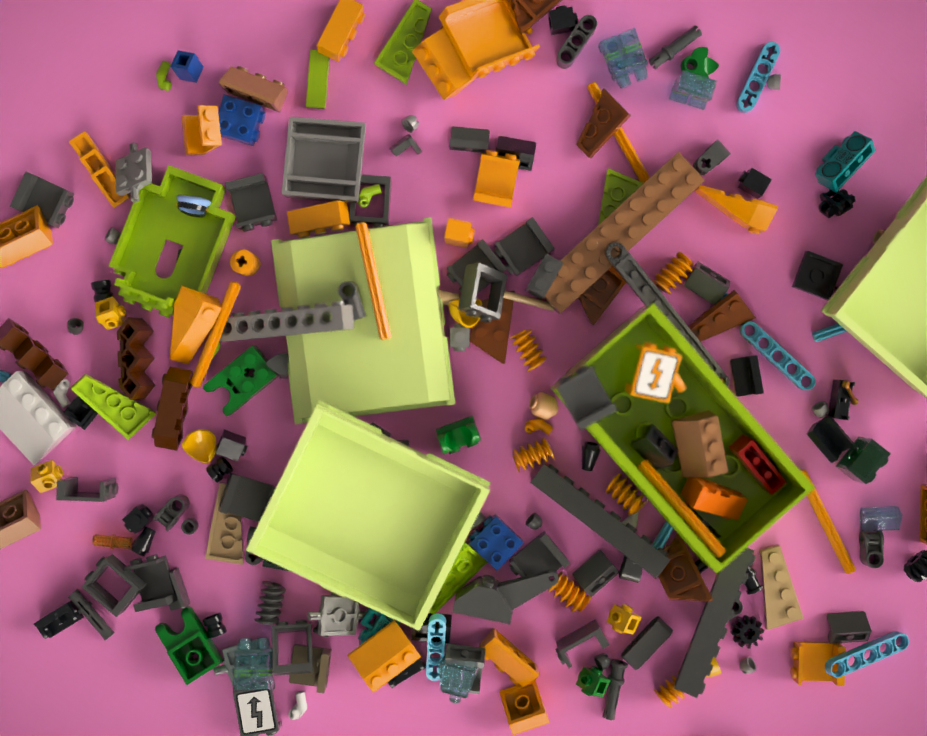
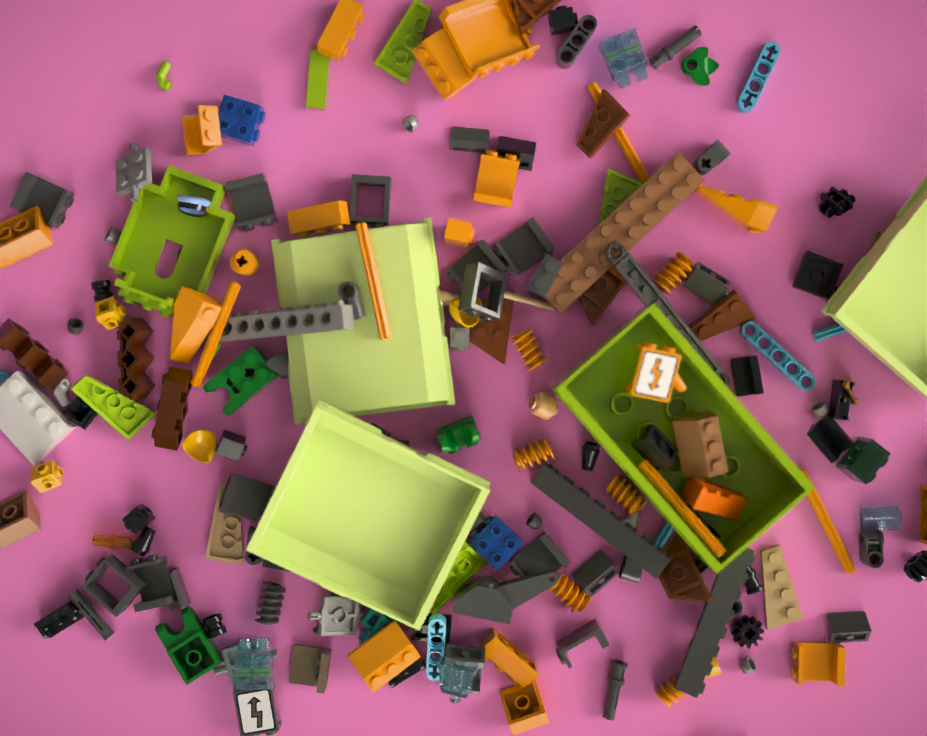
dark grey panel [56,477,118,502] -> none
light orange slope [68,131,130,208] -> none
dark grey piece [153,494,190,532] -> none
blue brick [170,50,204,83] -> none
dark grey hinge [181,518,198,535] -> none
black wheel [206,456,233,483] -> none
medium nougat slope [219,66,288,112] -> none
dark grey window [272,620,313,676] -> none
light grey slope [281,117,366,202] -> none
white arm [288,691,307,720] -> none
lime arm [357,184,382,208] -> none
dark grey tile [389,134,422,157] -> none
light orange arm [524,418,553,435] -> none
dark grey panel [556,365,617,430] -> none
green brick [576,666,611,697] -> none
dark grey hinge [594,653,611,671] -> none
yellow brick [606,604,642,635] -> none
dark grey beam [621,616,673,670] -> none
clear light blue hips [669,70,717,110] -> none
red brick [729,434,787,495] -> none
black brick [738,168,772,199] -> none
light grey hinge [767,74,781,90] -> none
teal piece [815,131,876,193] -> none
medium azure beam [825,631,909,678] -> none

